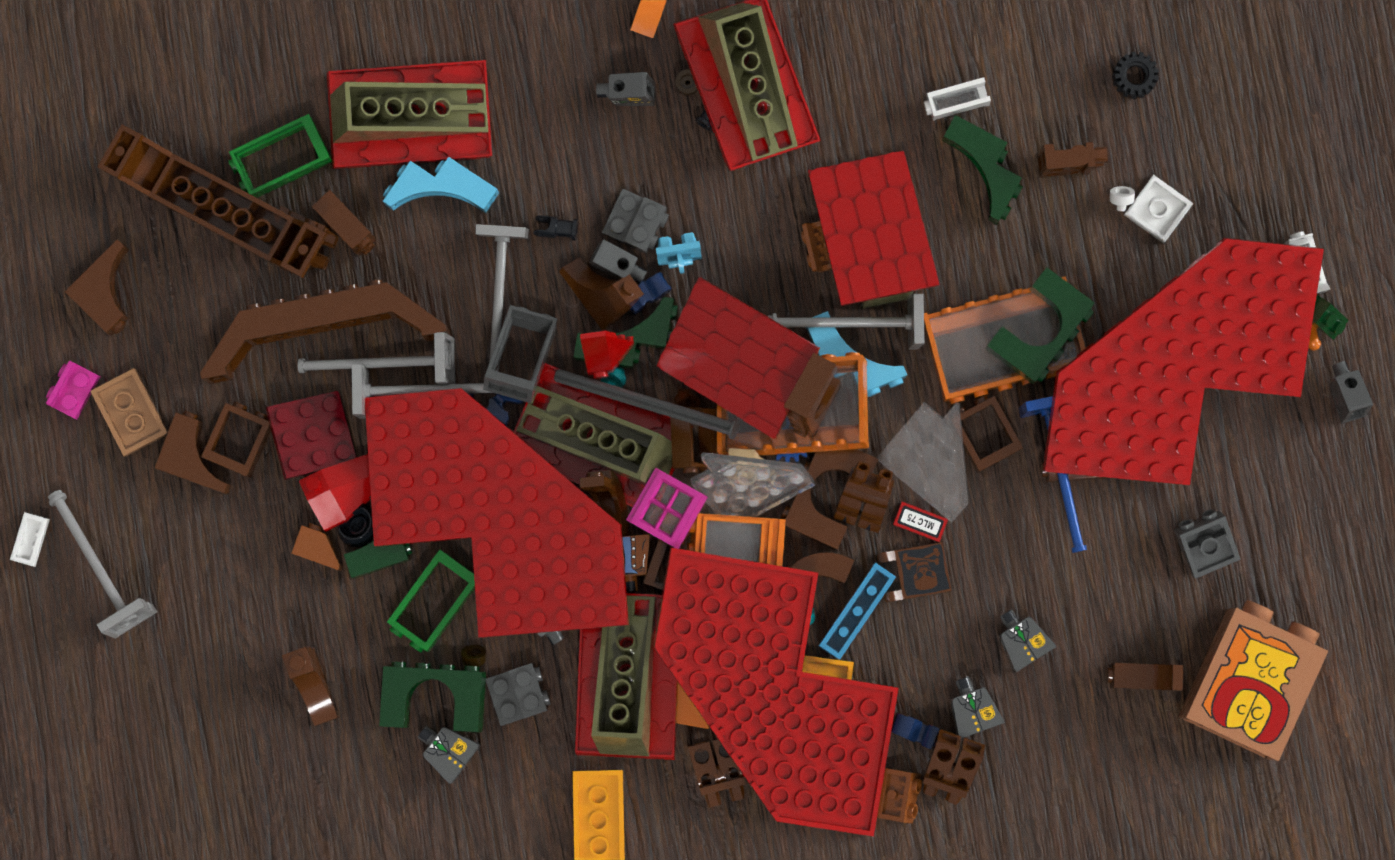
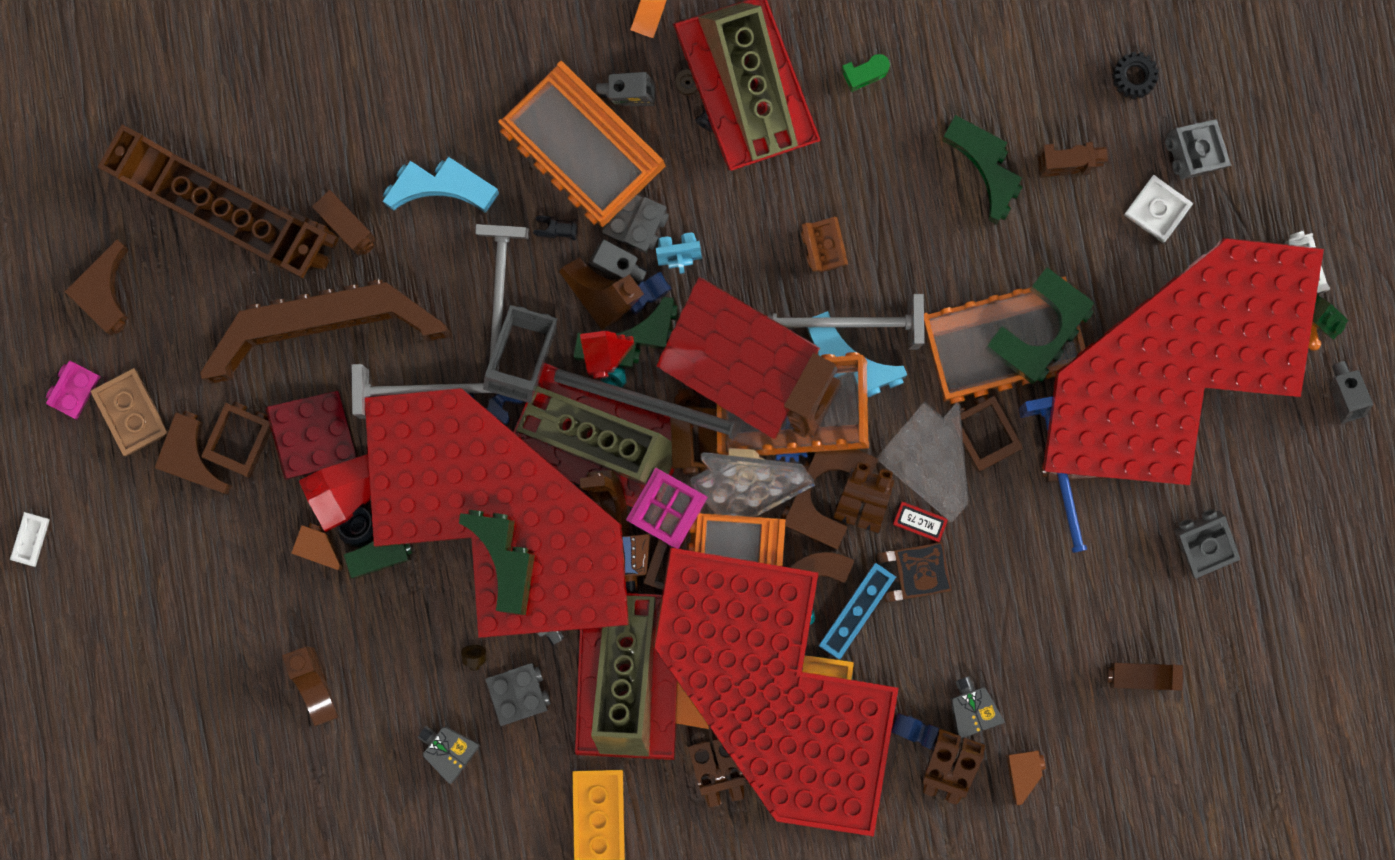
light grey tile [48,490,157,639] -> none
green window [228,114,332,198] -> none
light grey tile [298,332,455,384] -> none
piece [327,60,492,169] -> none
dark green arch [379,662,486,732] -> none
green window [387,550,475,653] -> none
red piece [808,151,940,309] -> none
dark orange bracket [877,768,922,823] -> none
white window [923,77,991,121] -> none
dark grey torso [998,609,1056,672] -> none
white tile [1110,186,1135,211] -> none
brick [1178,600,1328,761] -> none
none -> dark green arch [459,510,535,615]
none -> window [498,61,666,228]
none -> green leg [841,54,890,92]
none -> dark orange slope [1006,750,1046,805]
none -> dark grey plate [1165,119,1231,180]

